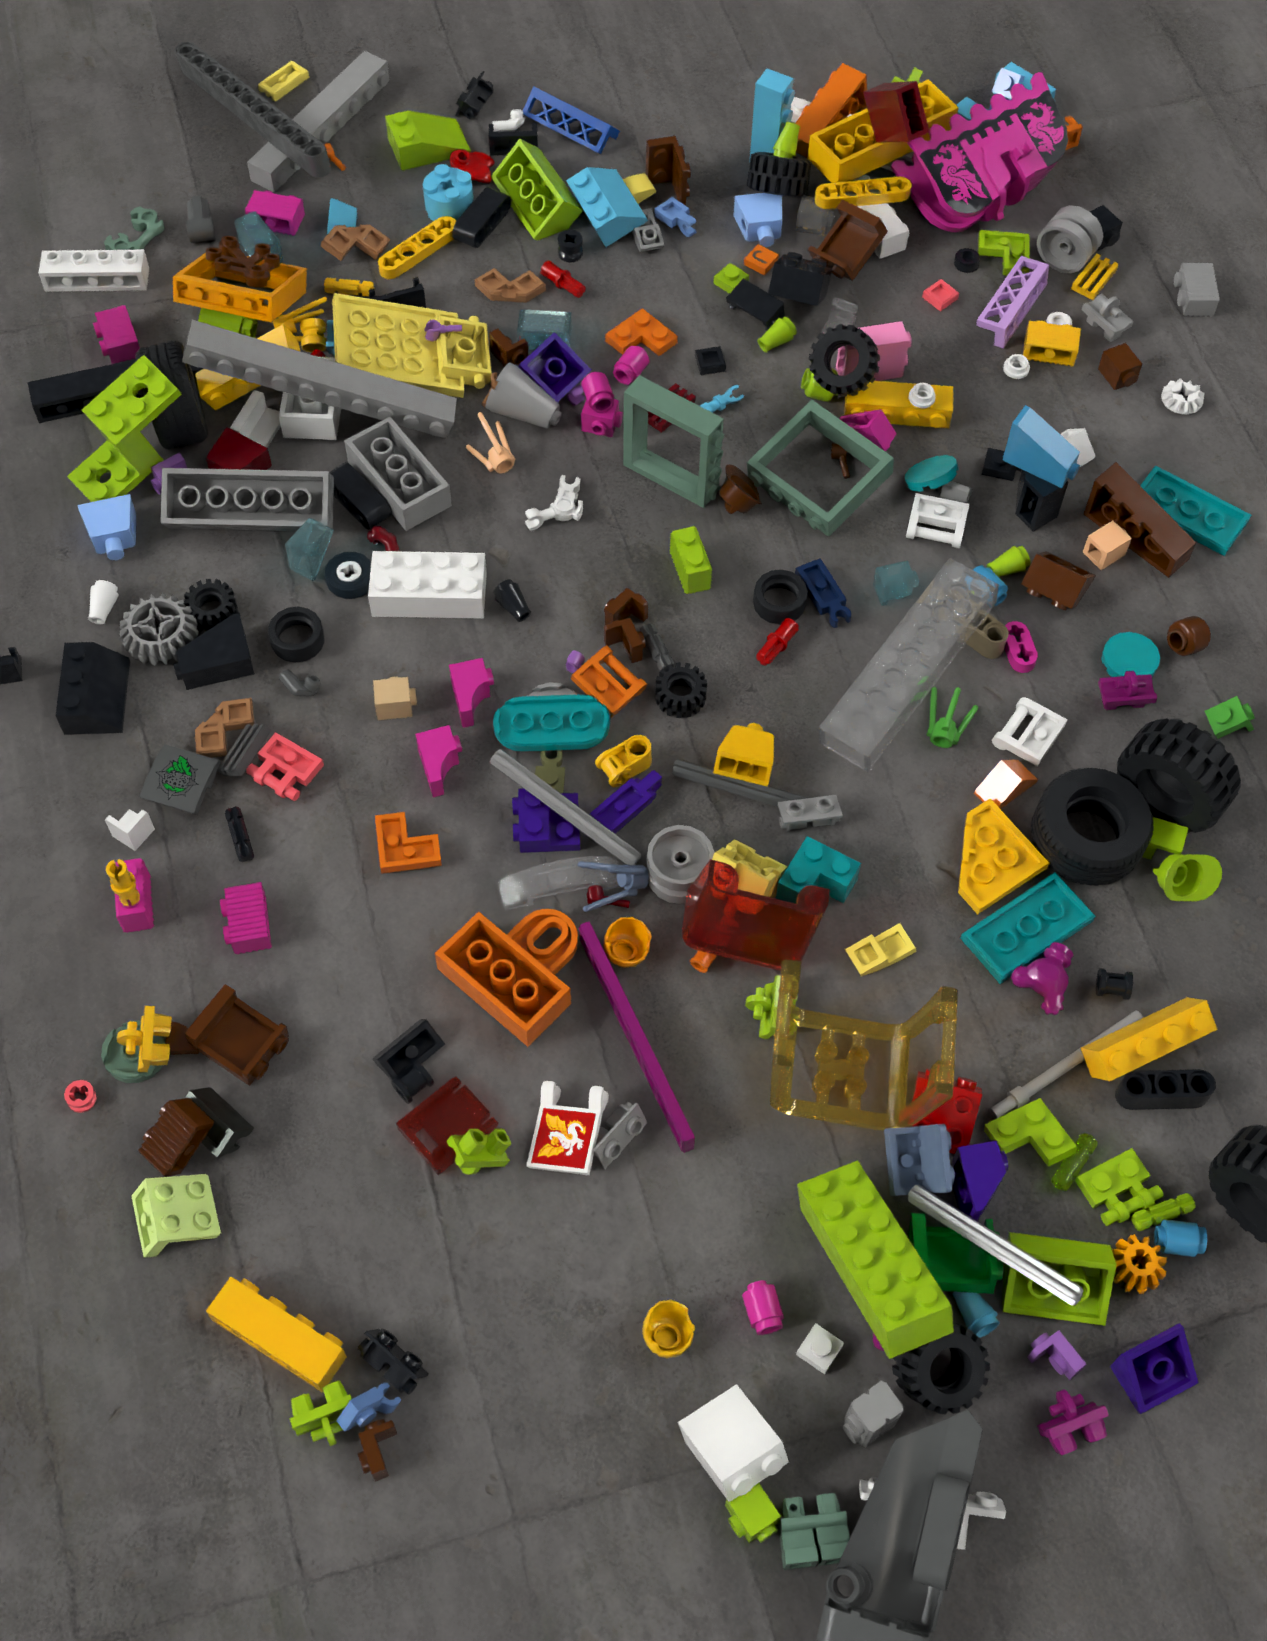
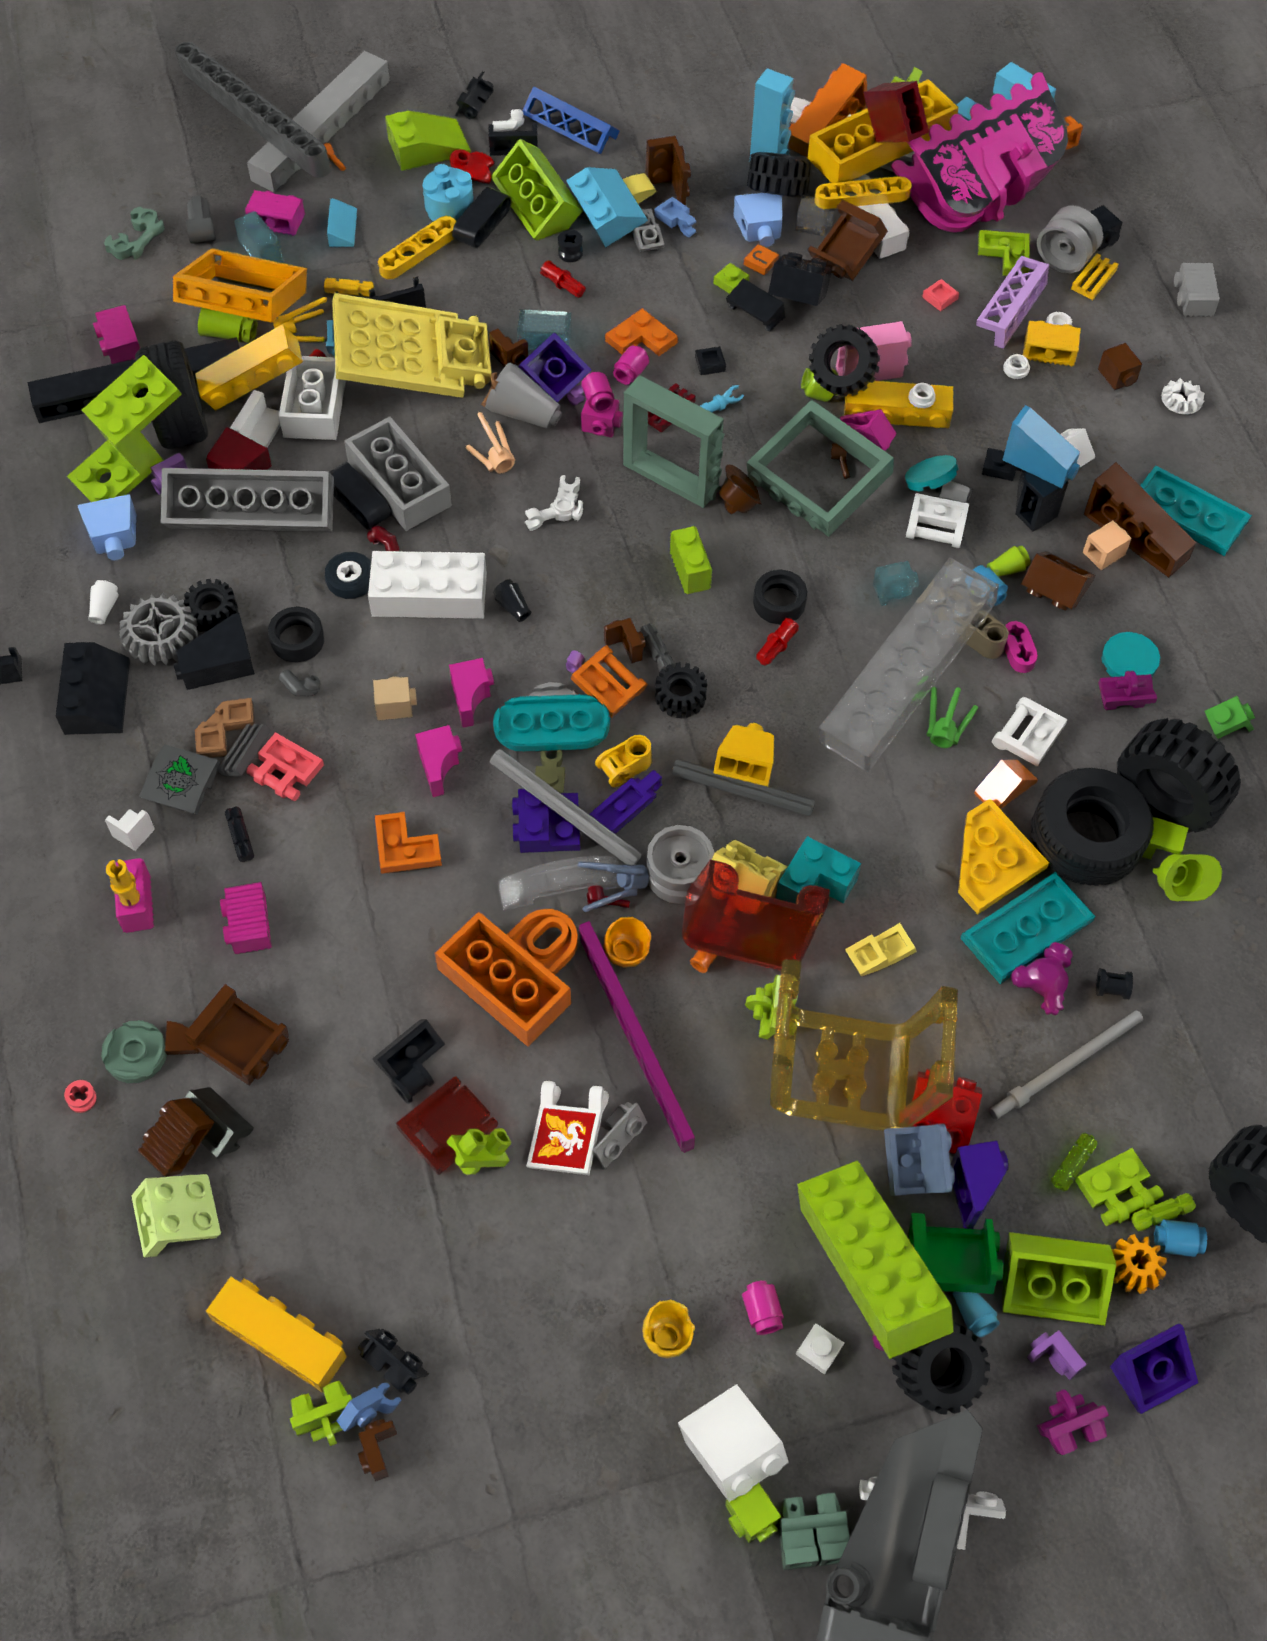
white brick [38,250,149,292] -> none
yellow hips [117,1006,172,1072] -> none
light grey brick [182,320,457,439] -> none
reddish brown plant [206,236,280,288] -> none
light yellow tile [258,61,309,102] -> none
clear light blue slope [285,518,334,581] -> none
yellow wheel [300,318,327,353] -> none
medium nougat tile [320,224,390,261] -> none
medium lavender hand [425,320,462,341] -> none
medium nougat tile [475,268,546,303] -> none
reddish brown bracket [604,588,648,625] -> none
lime cone [757,317,797,352] -> none
lime cone [773,122,800,158] -> none
light grey hinge [778,795,843,831] -> none
dark blue plate [795,558,852,628] -> none
clear panel [821,297,859,335] -> none
light grey brick [842,1381,903,1448] -> none
light grey axle [908,1185,1083,1306] -> none
black tile [954,248,980,273] -> none
lime plate [984,1098,1077,1167] -> none
plate [989,68,1025,110] -> none
light grey hips [1081,294,1133,342] -> none
yellow brick [1081,997,1218,1081] -> none
black beam [1115,1069,1216,1110] -> none
reddish brown head [1167,616,1211,656] -> none

